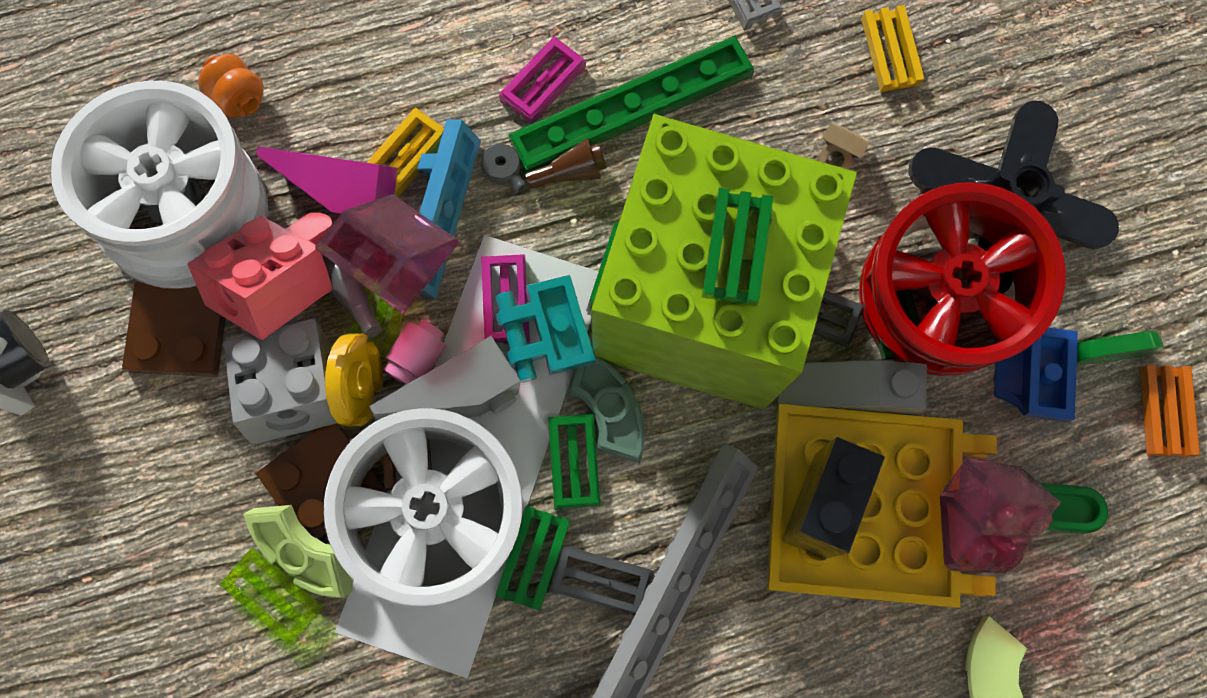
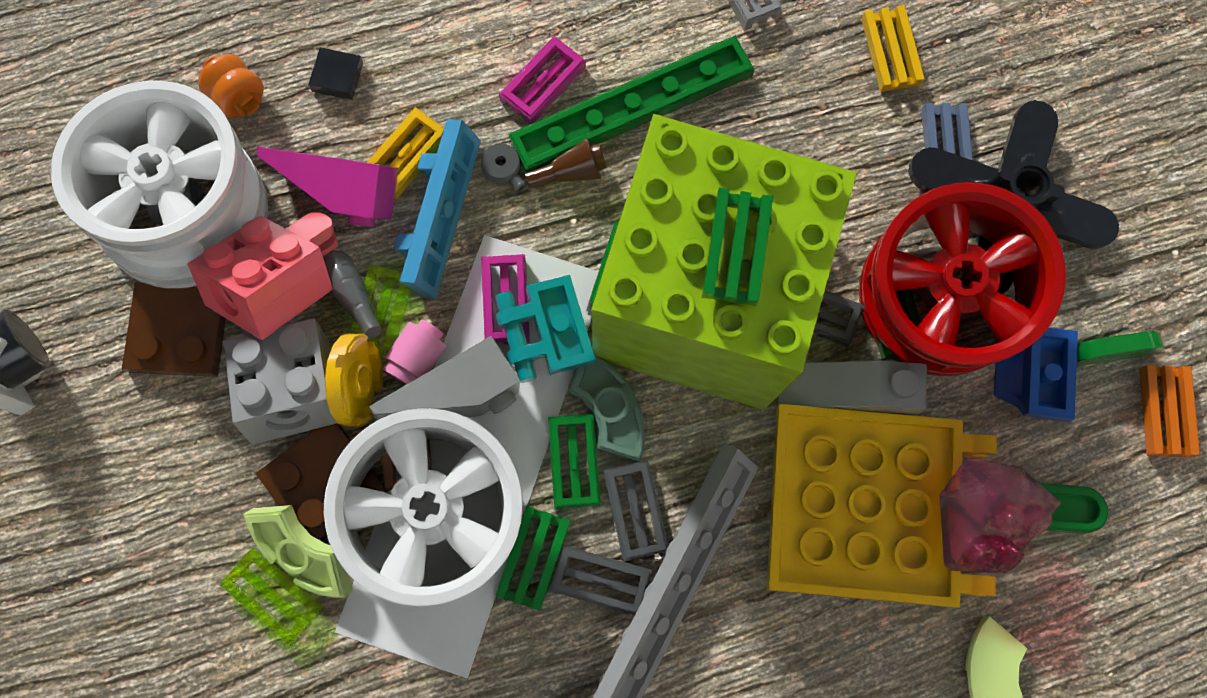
clear pink slope [315,194,460,315] -> none
black brick [782,437,885,559] -> none
tan tile [819,121,870,170] -> none
none -> black tile [308,47,363,100]
none -> dark grey tile [603,460,668,562]
none -> sand blue tile [921,103,973,160]

